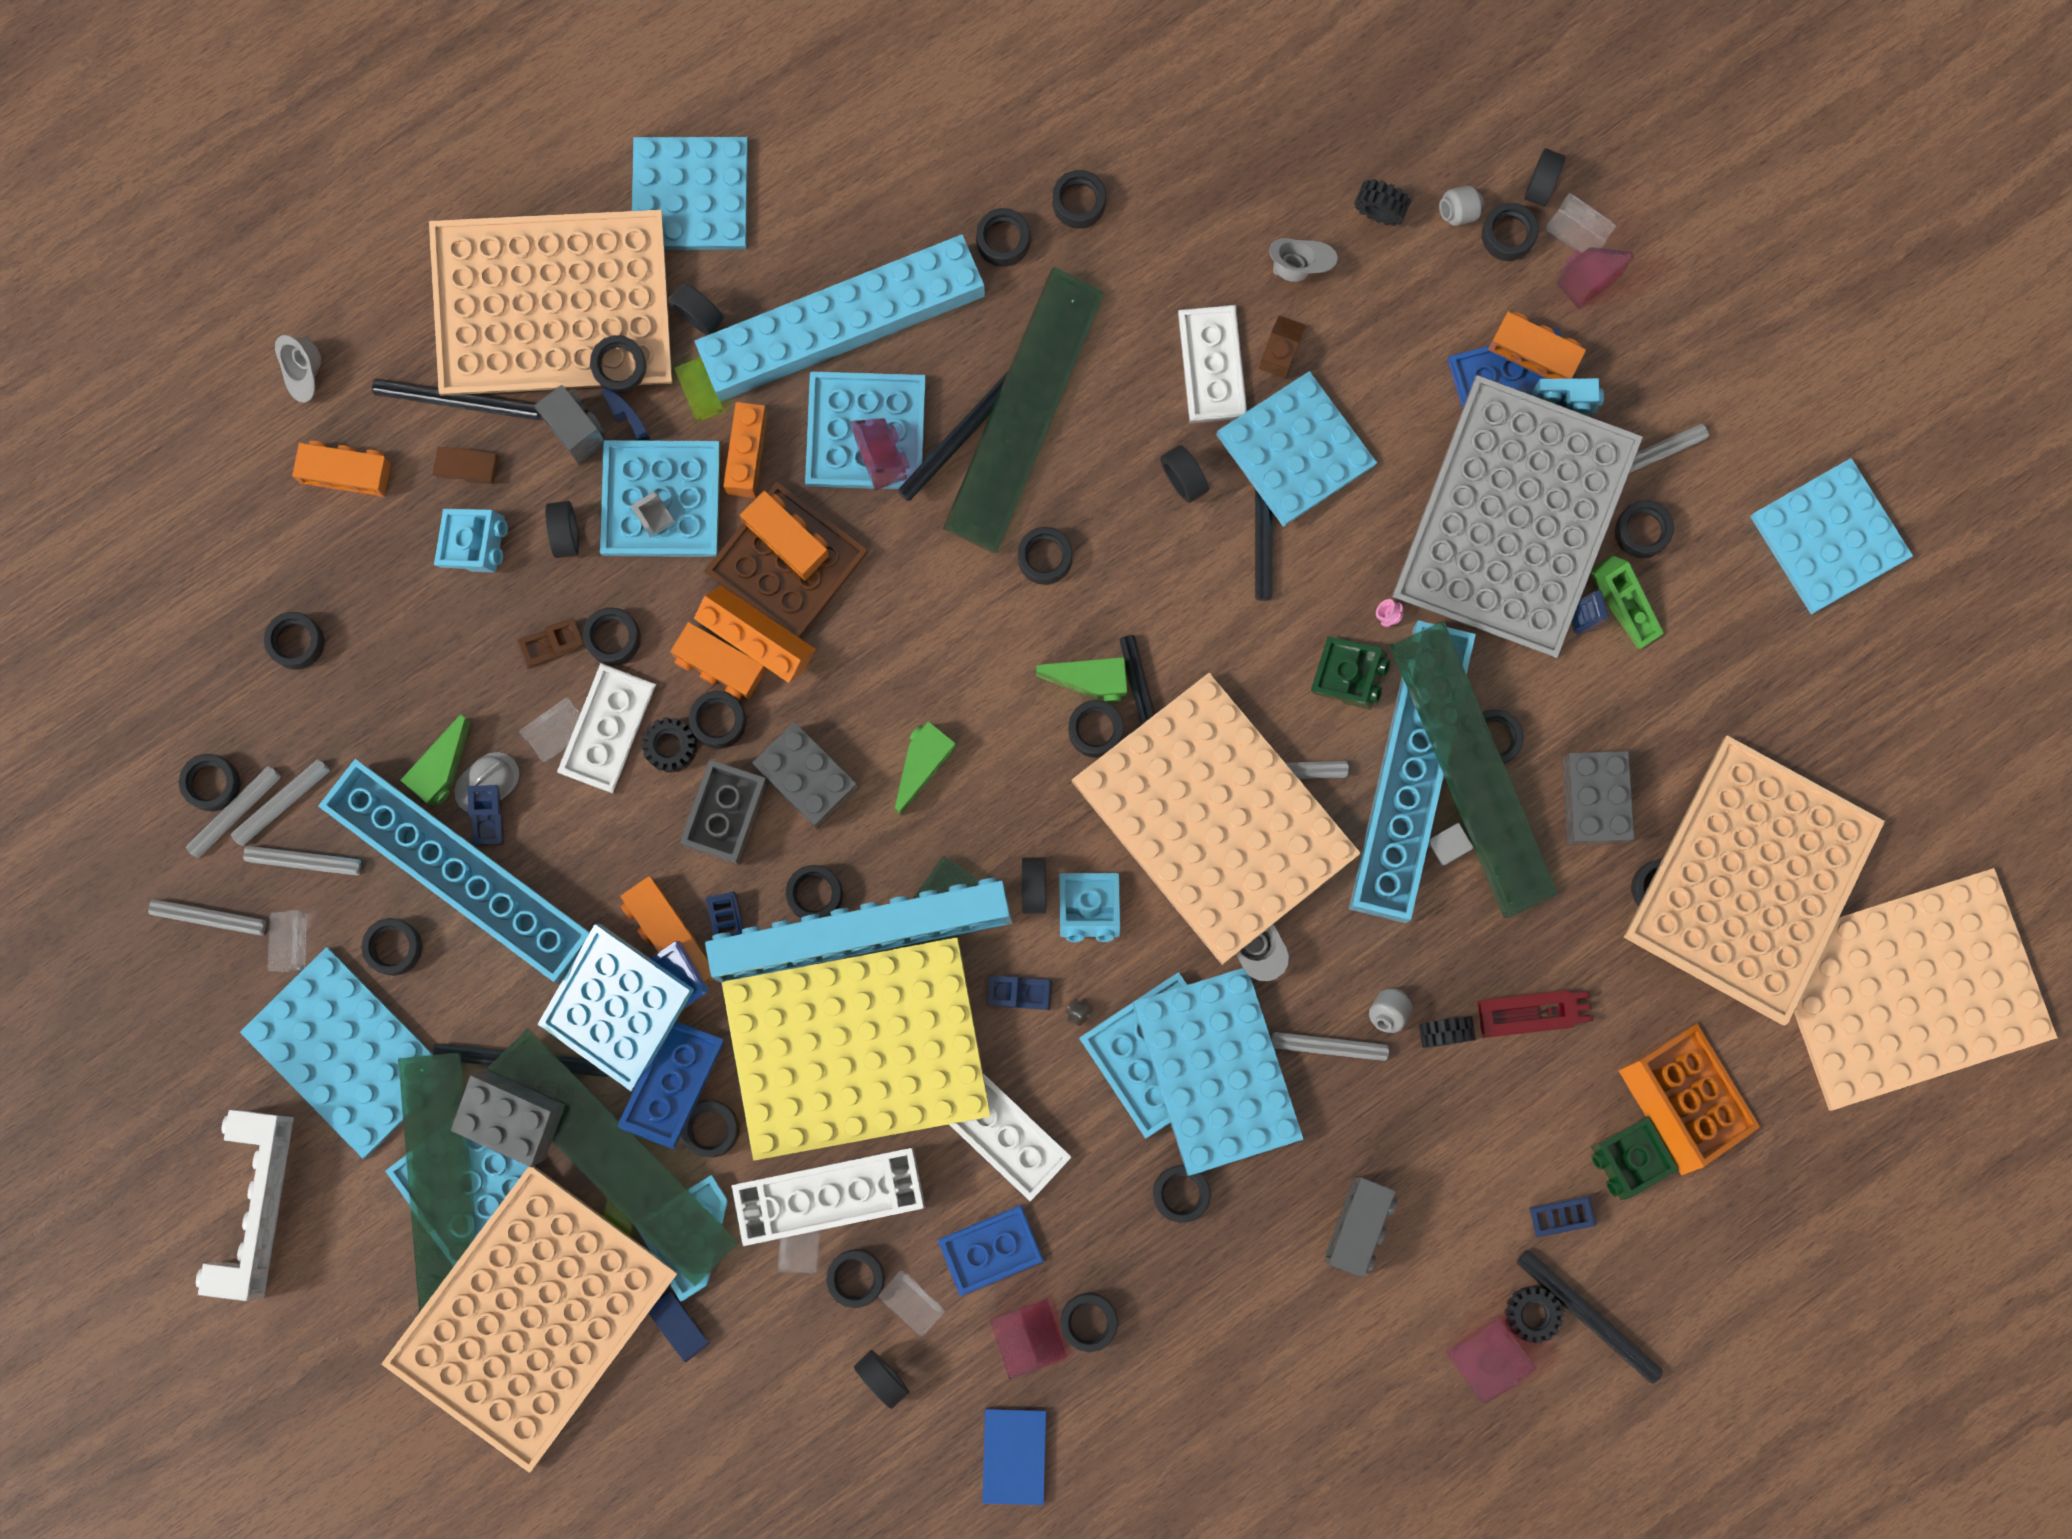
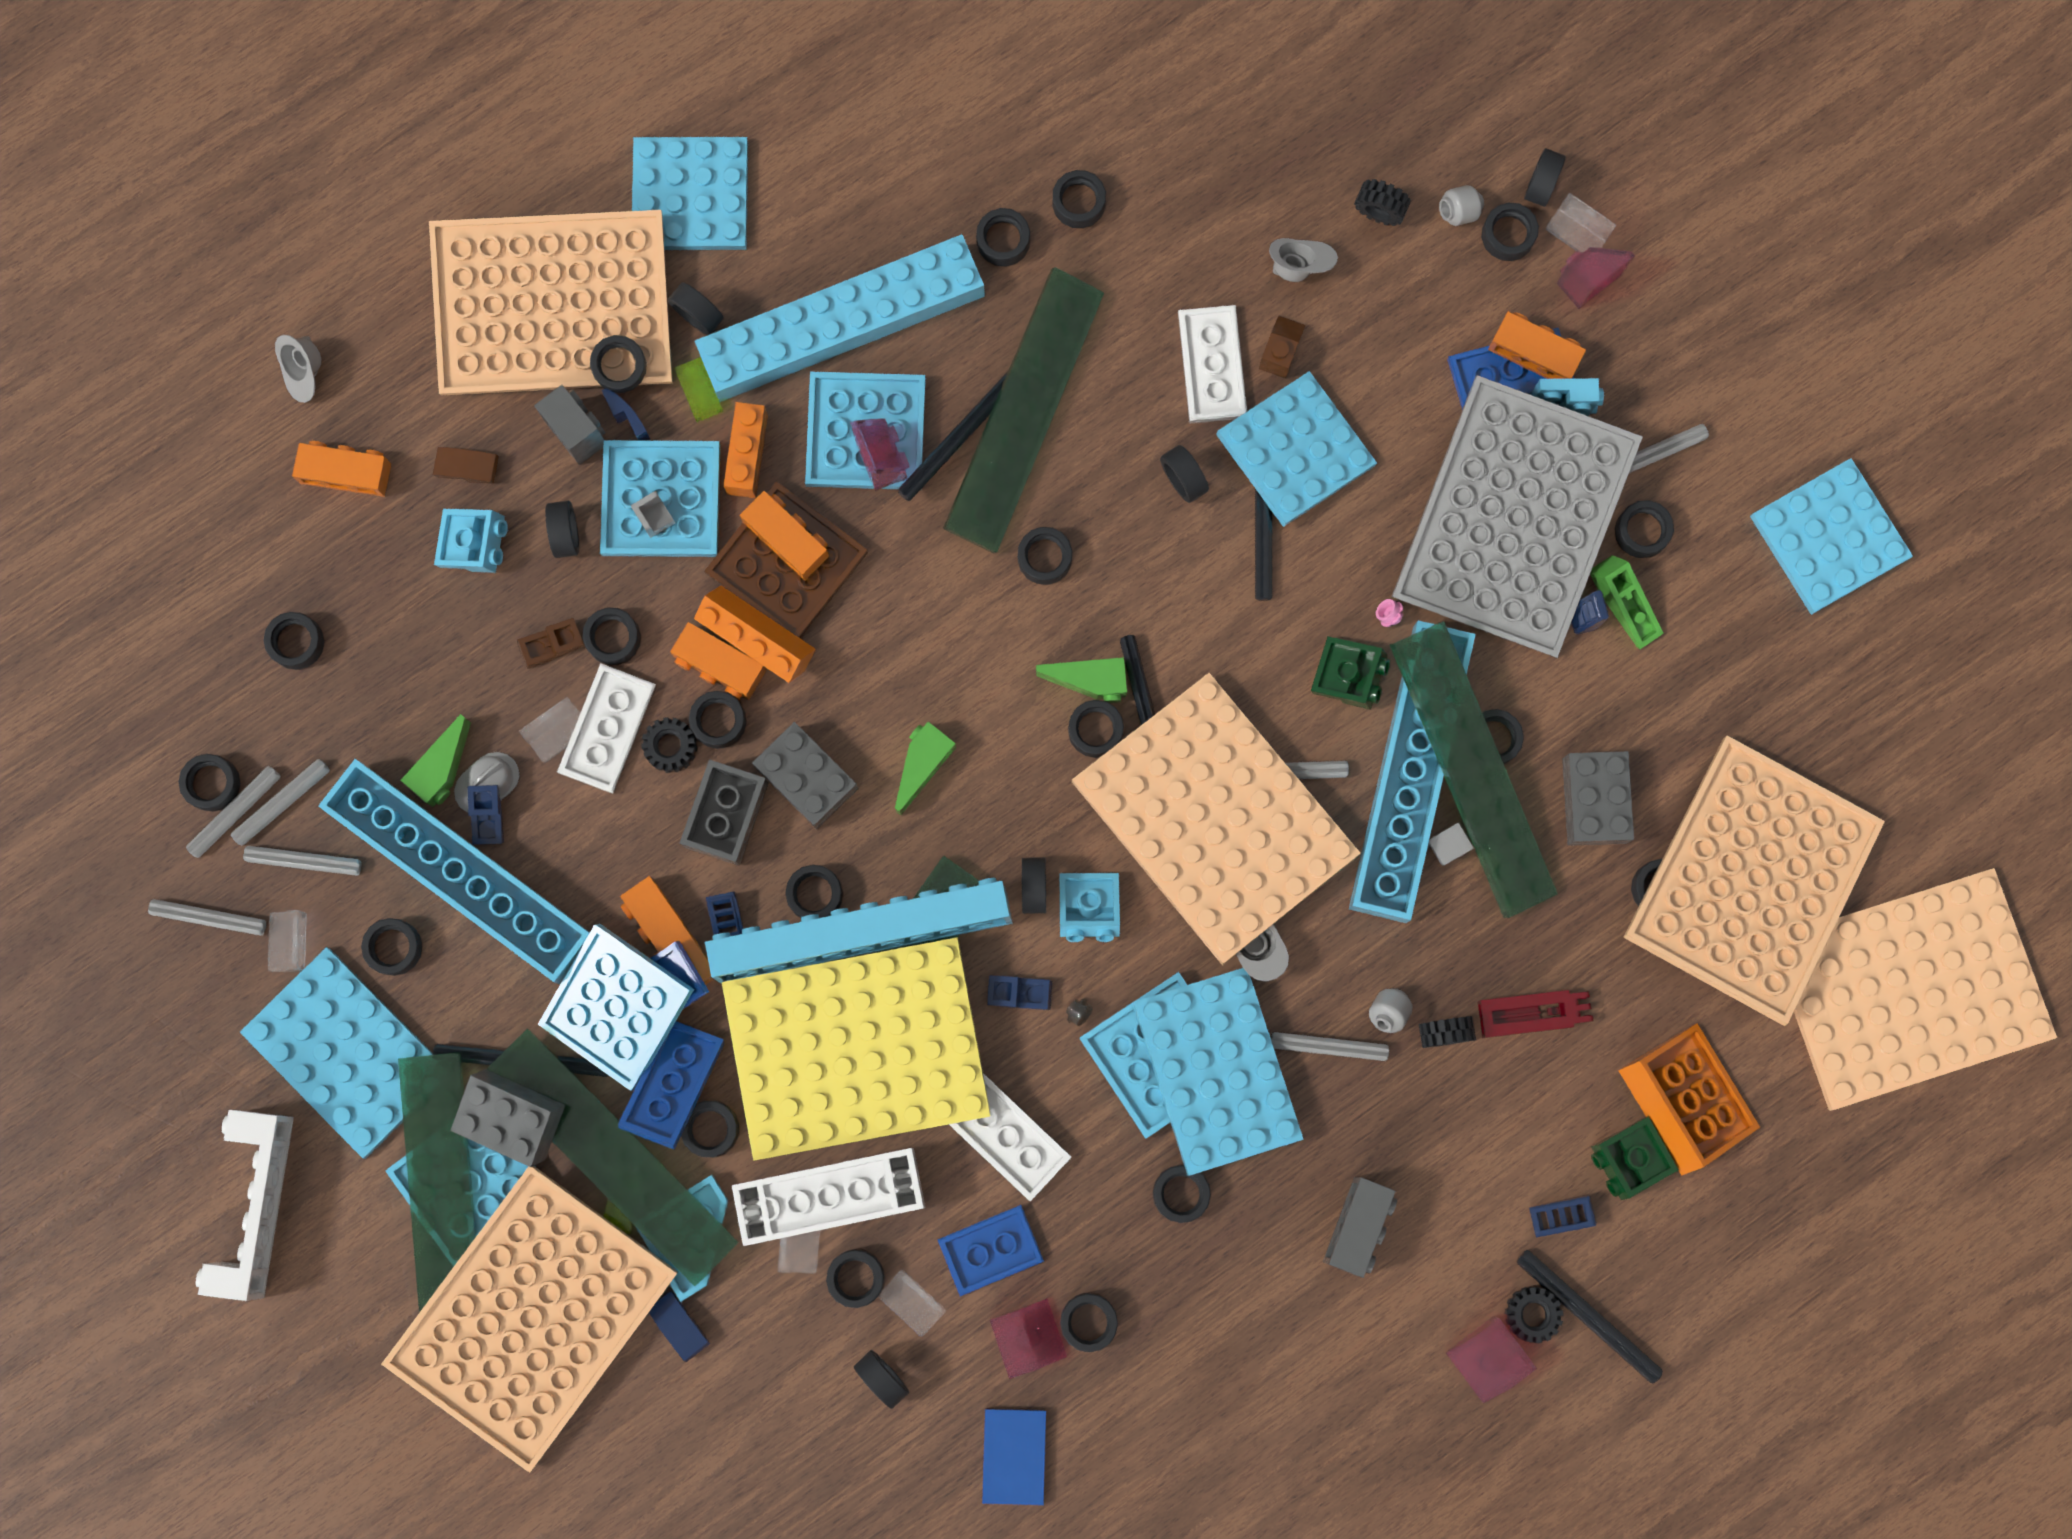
black axle [372,378,541,420] -> none

